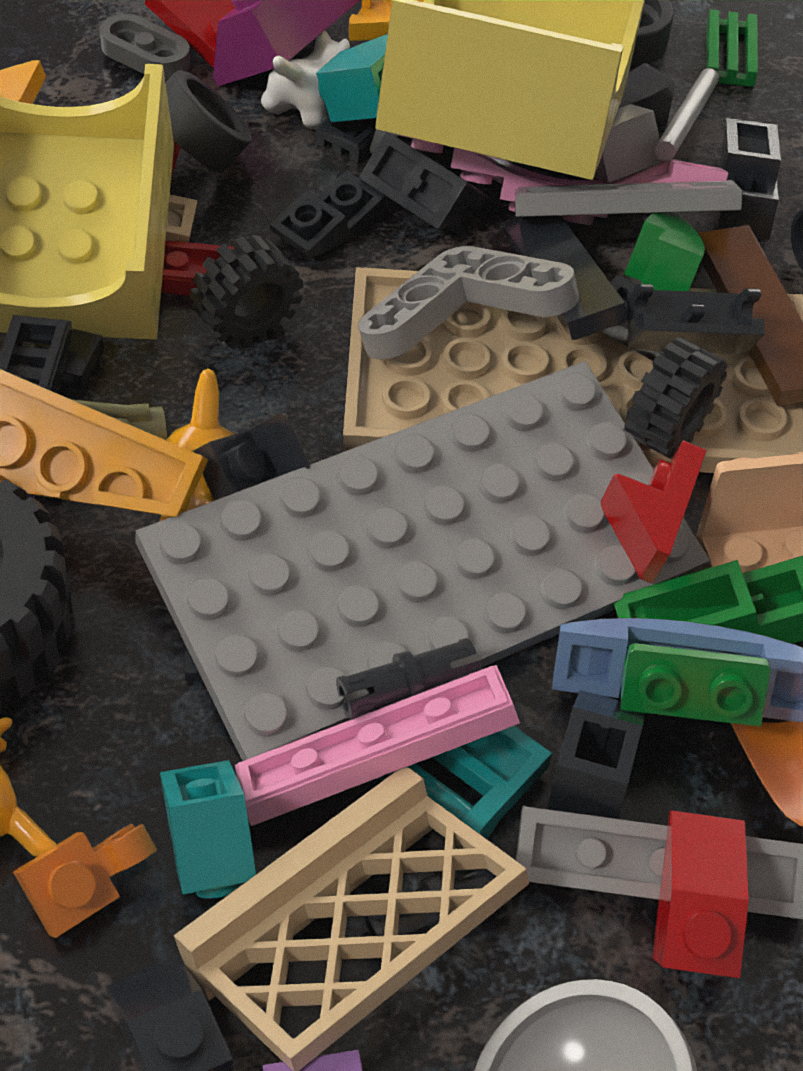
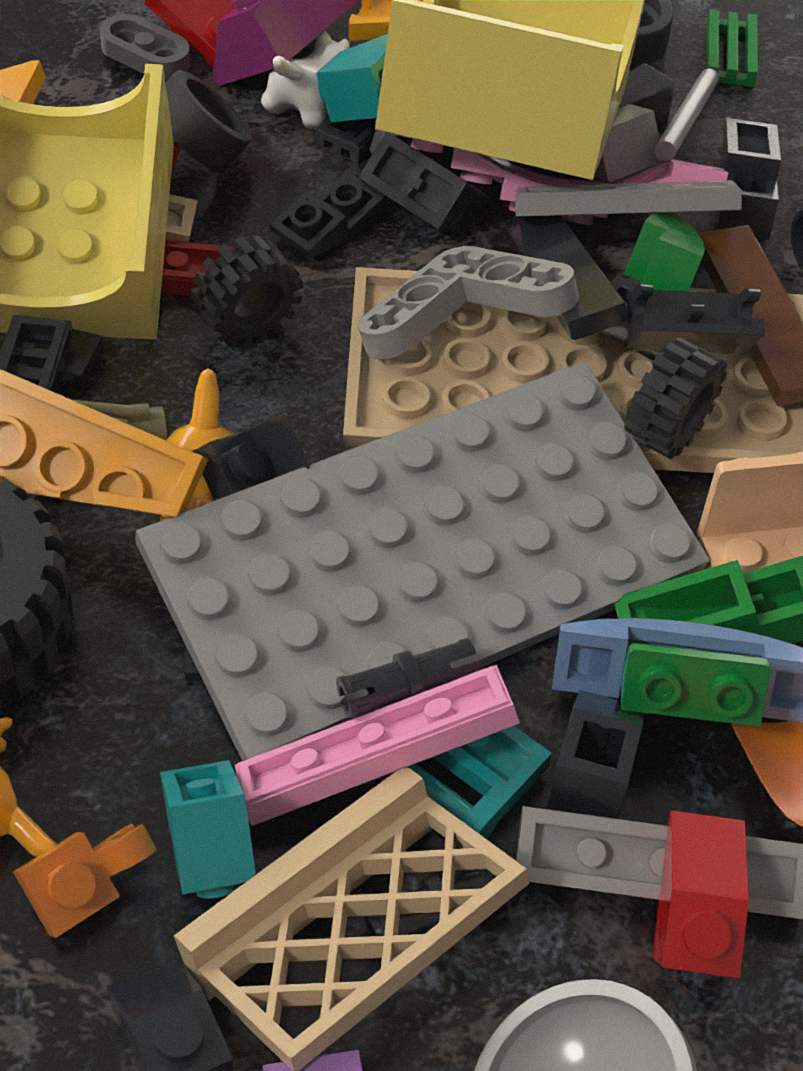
red slope [601,440,707,584] -> none

